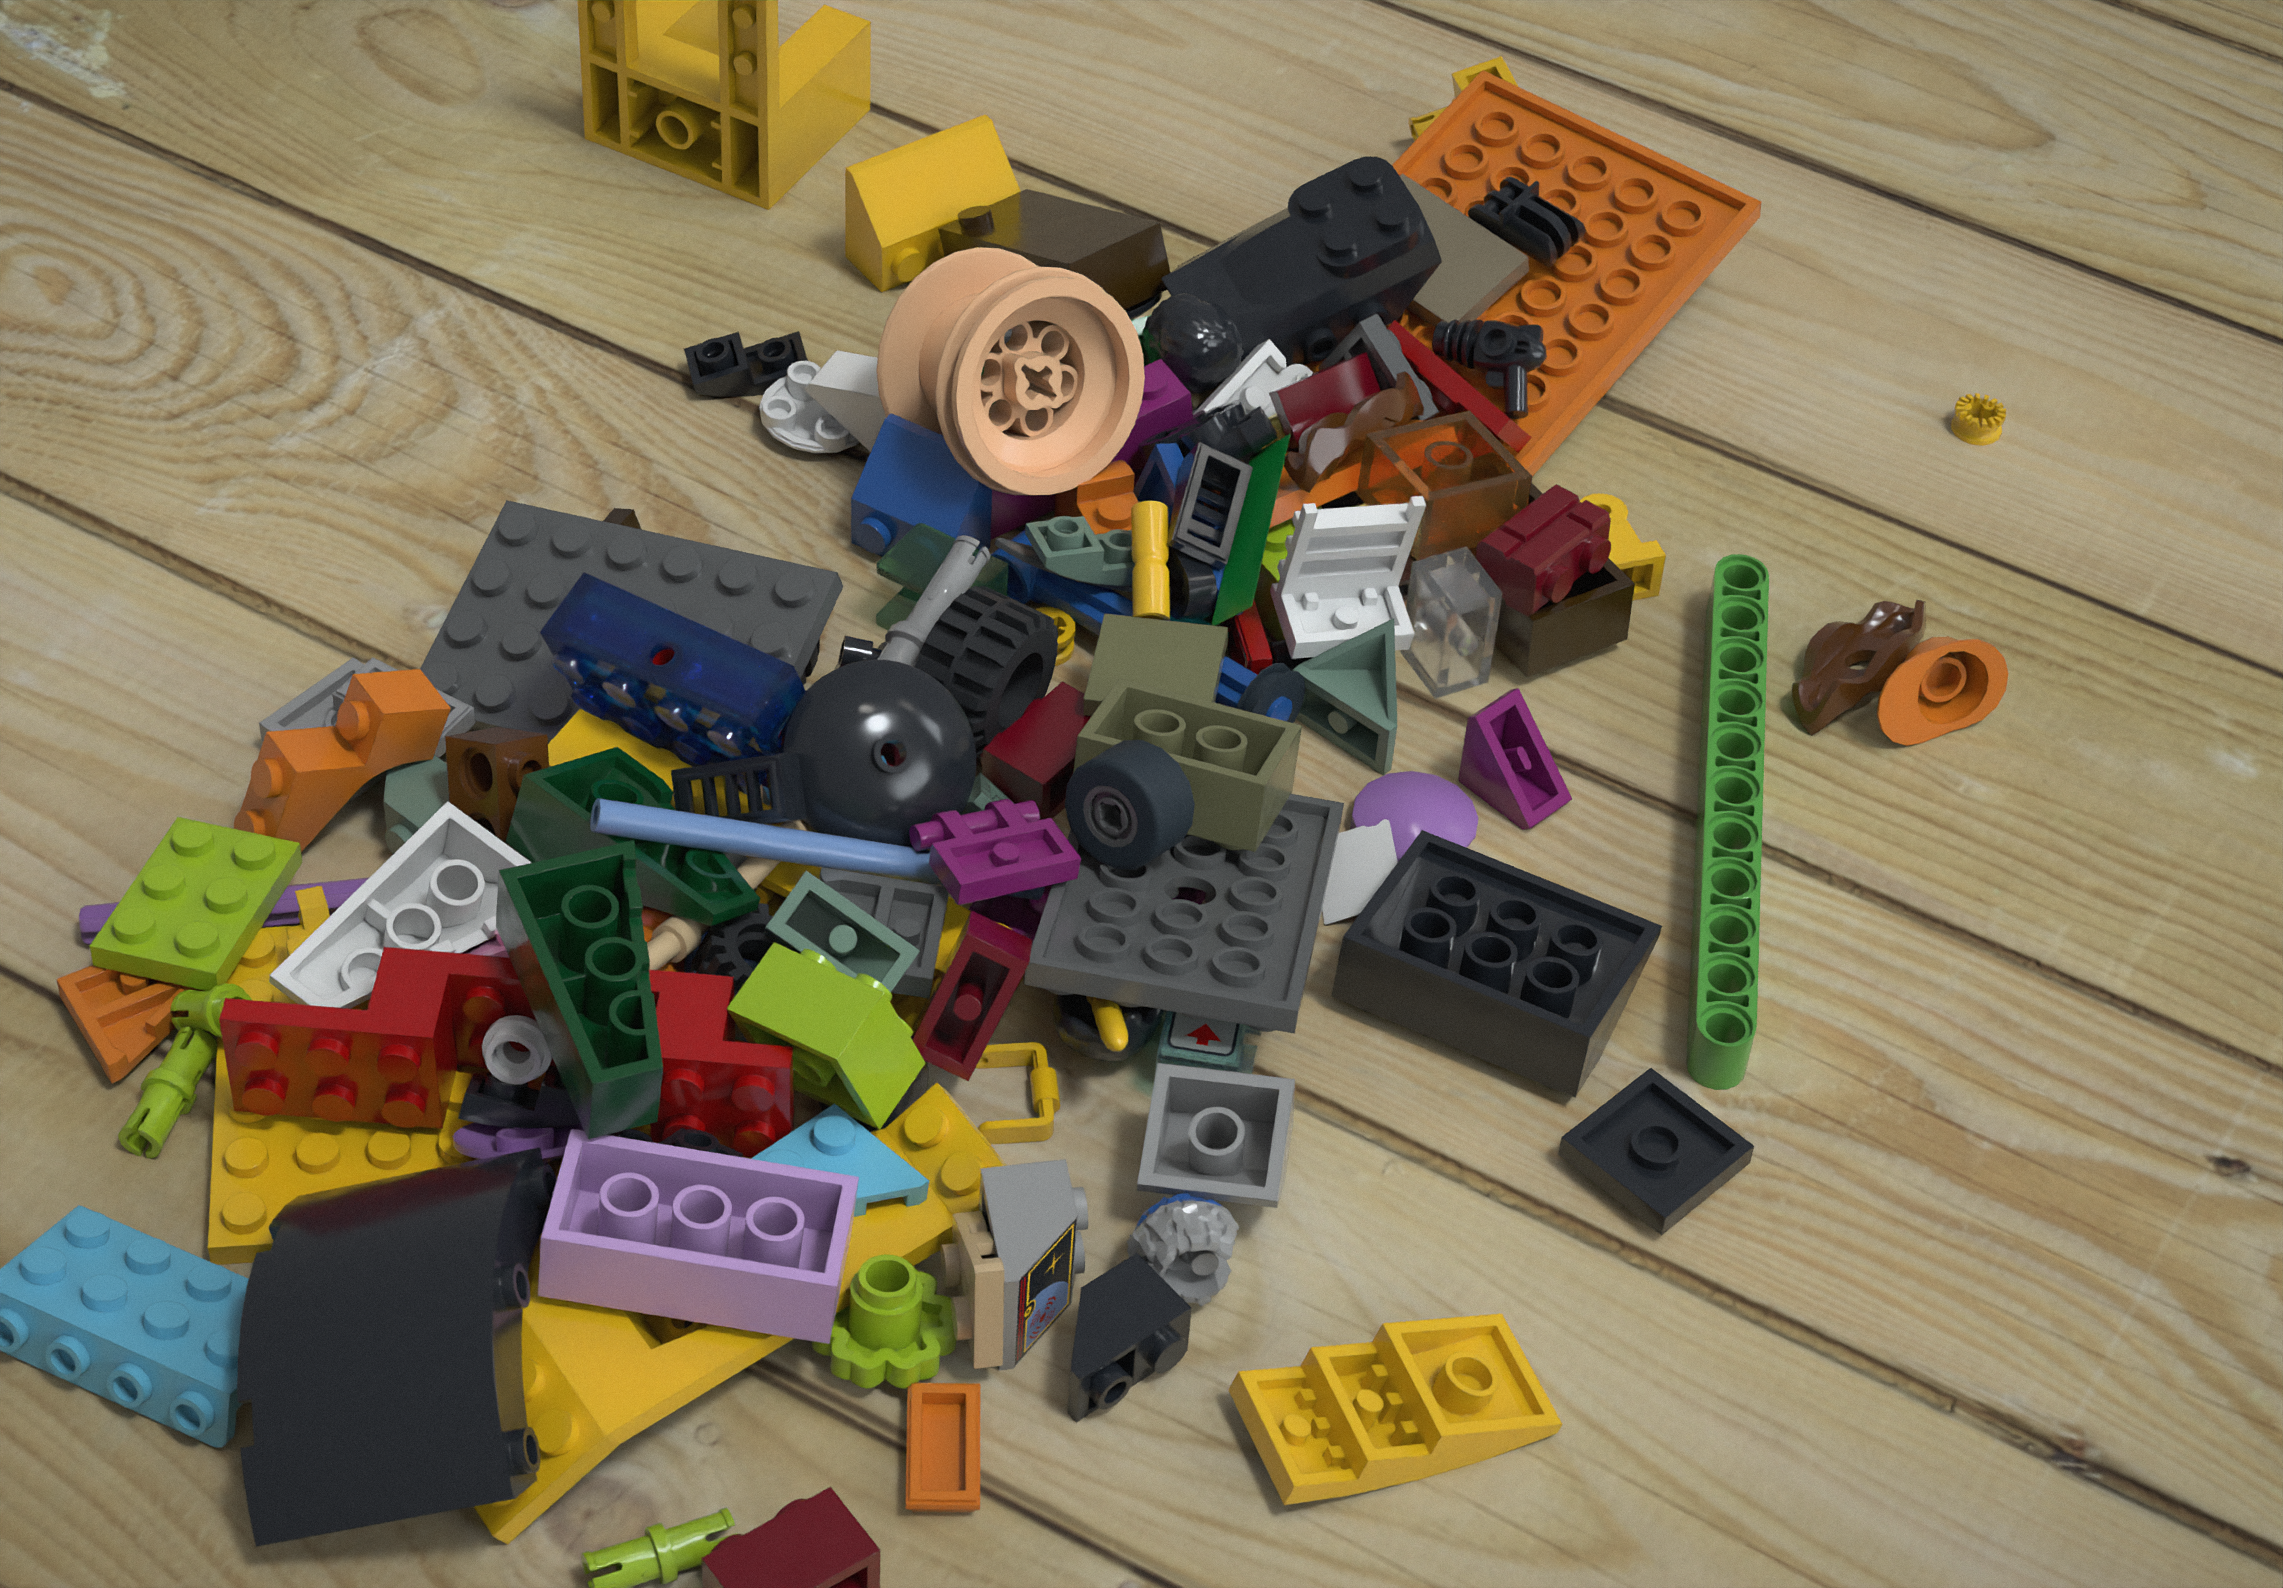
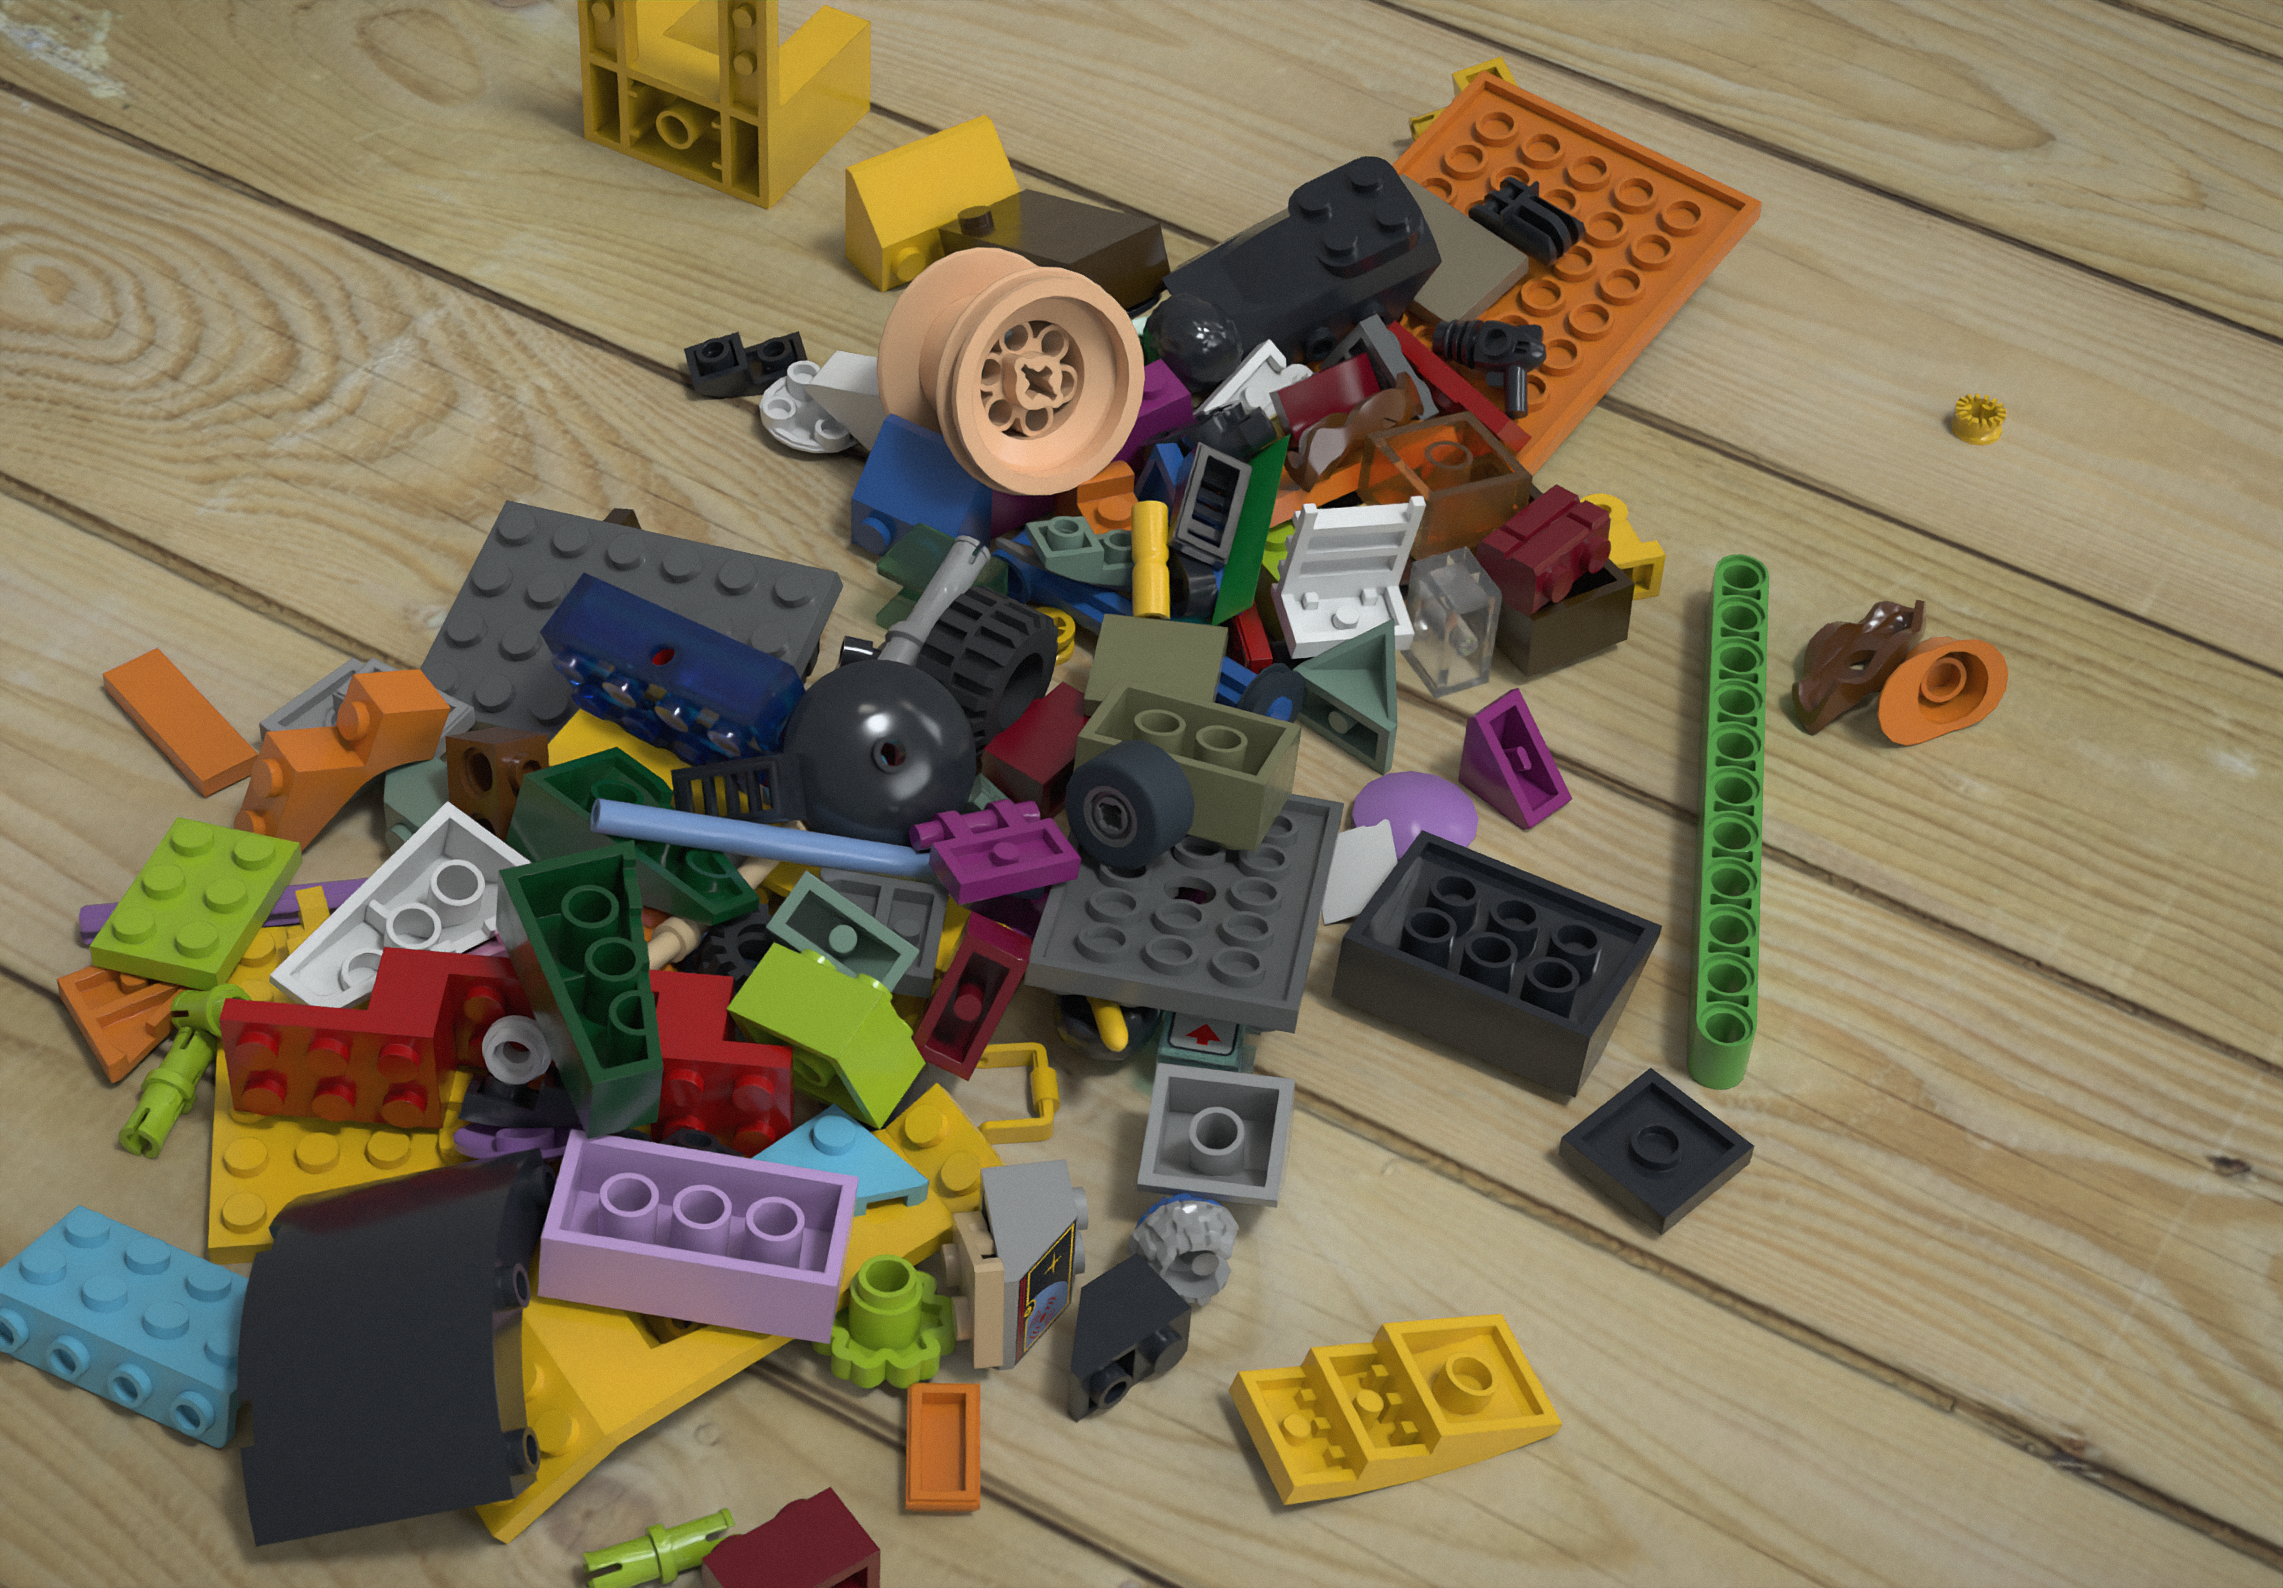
none -> orange tile [102,648,259,797]

